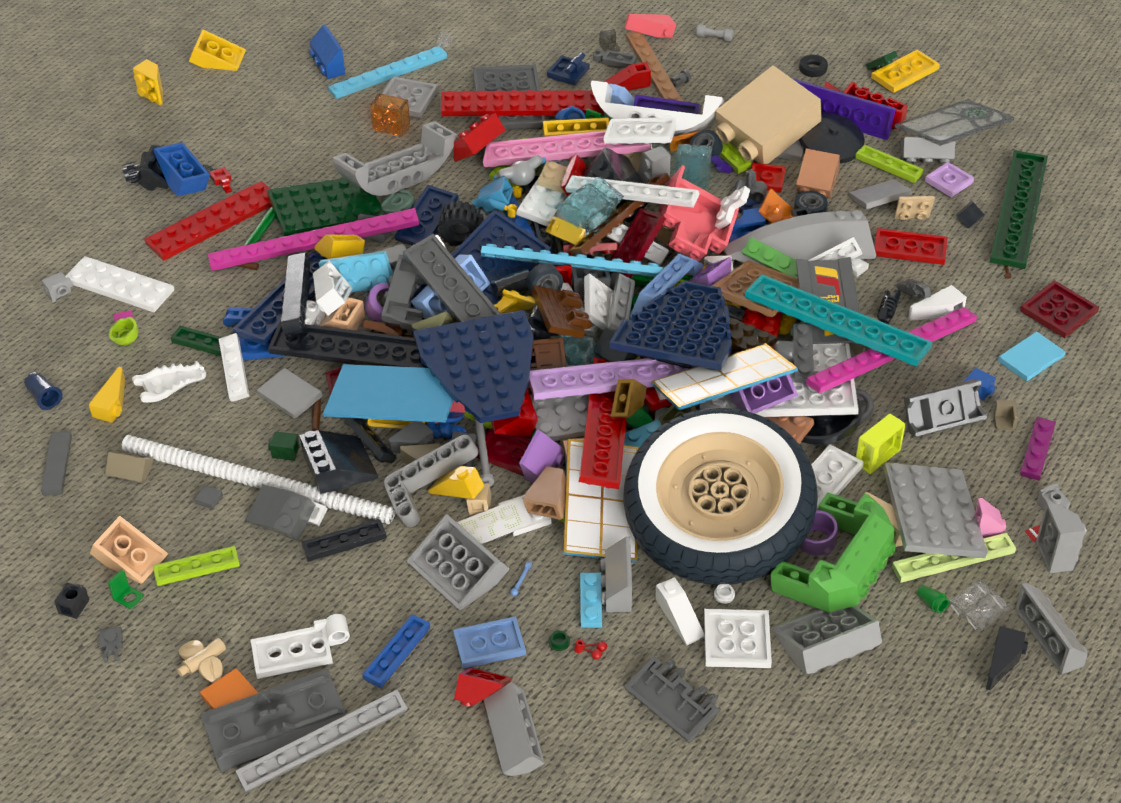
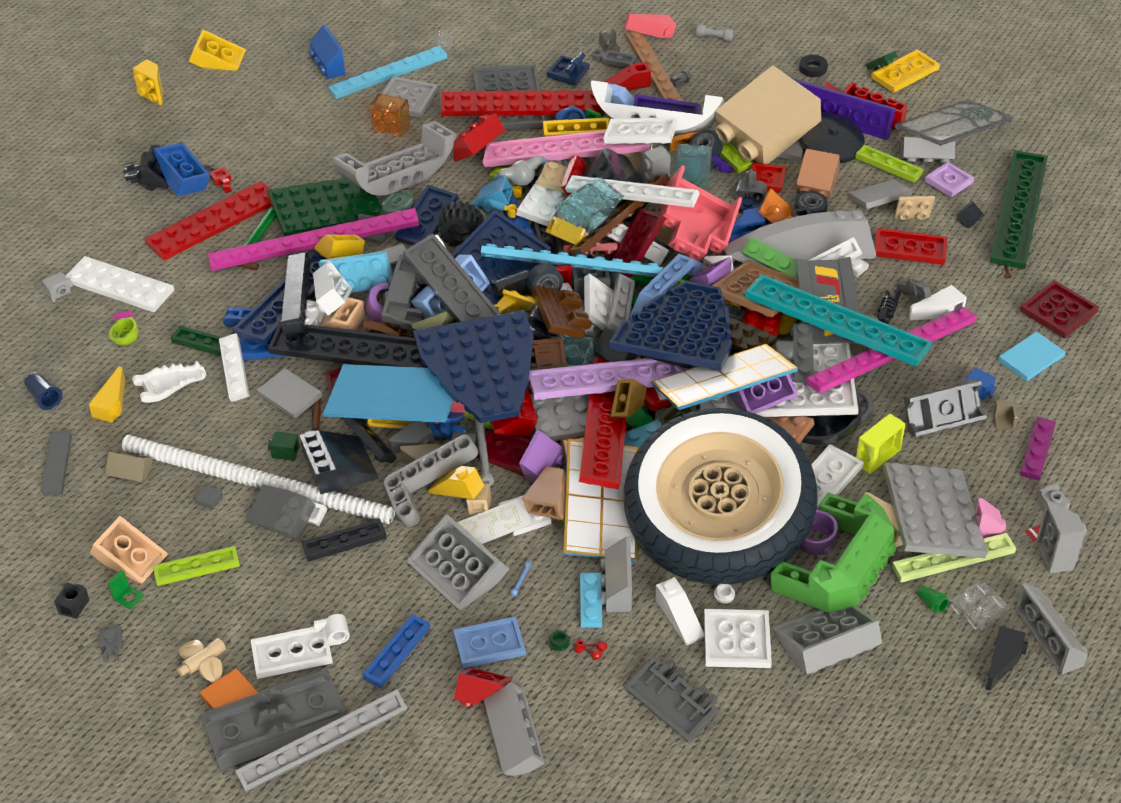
white plate [715,186,750,230] -> none

